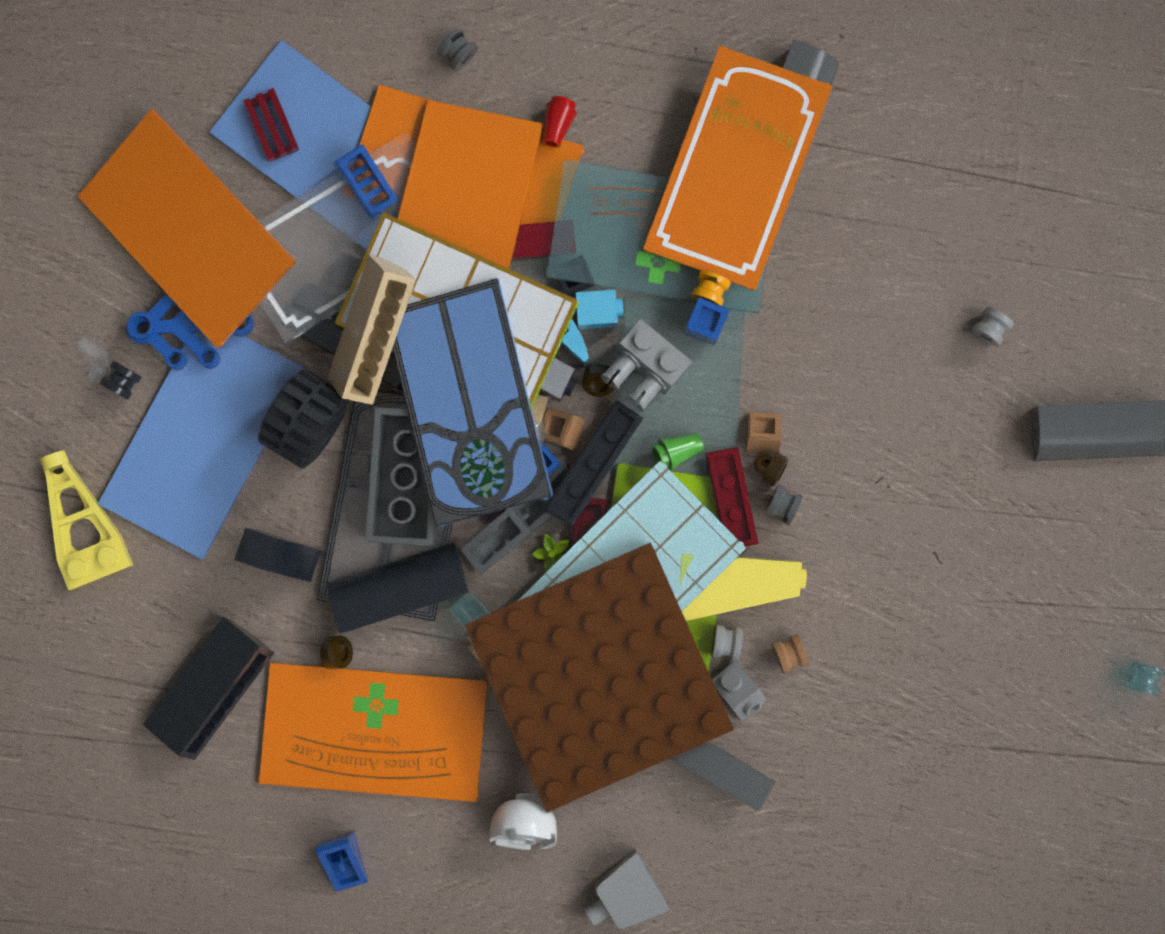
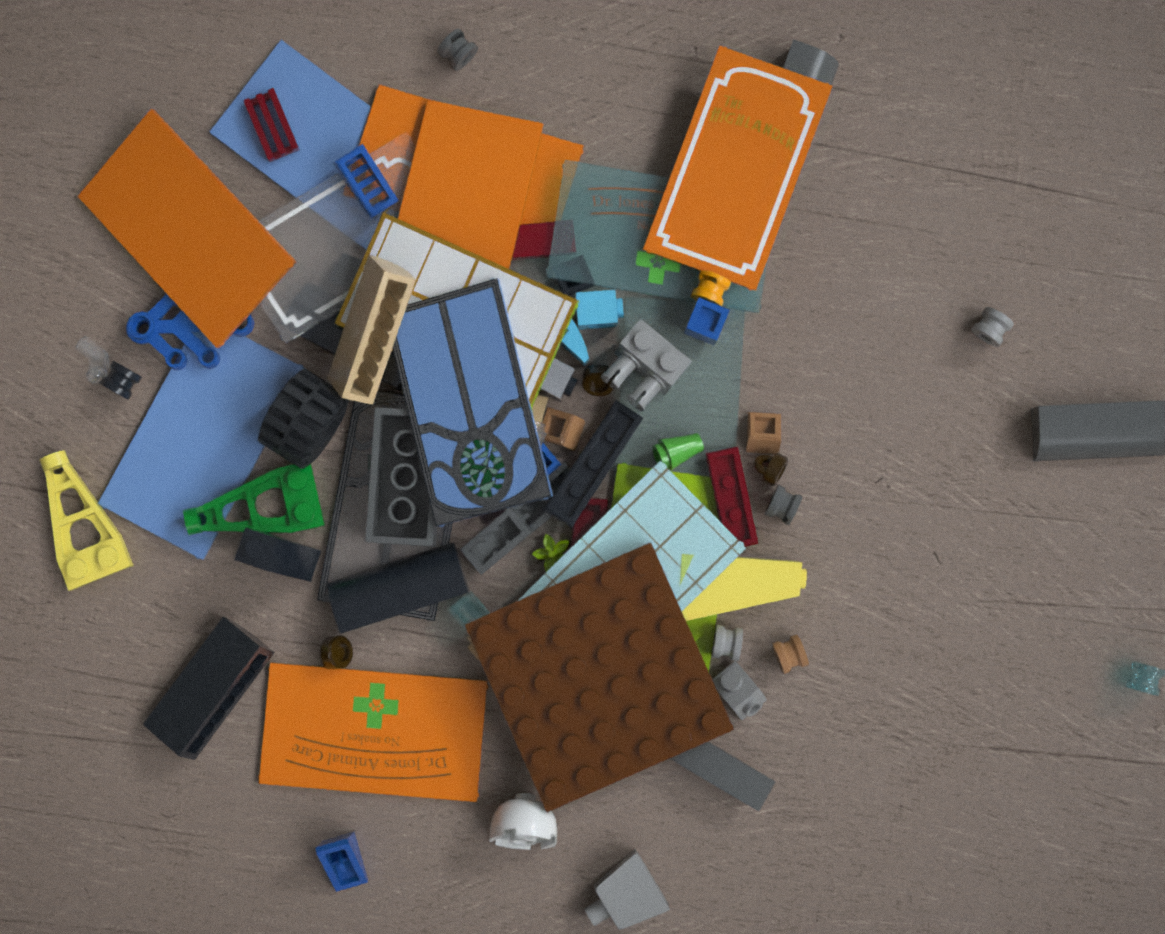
red cone [542,96,577,148] -> none
none -> green plate [183,464,325,535]

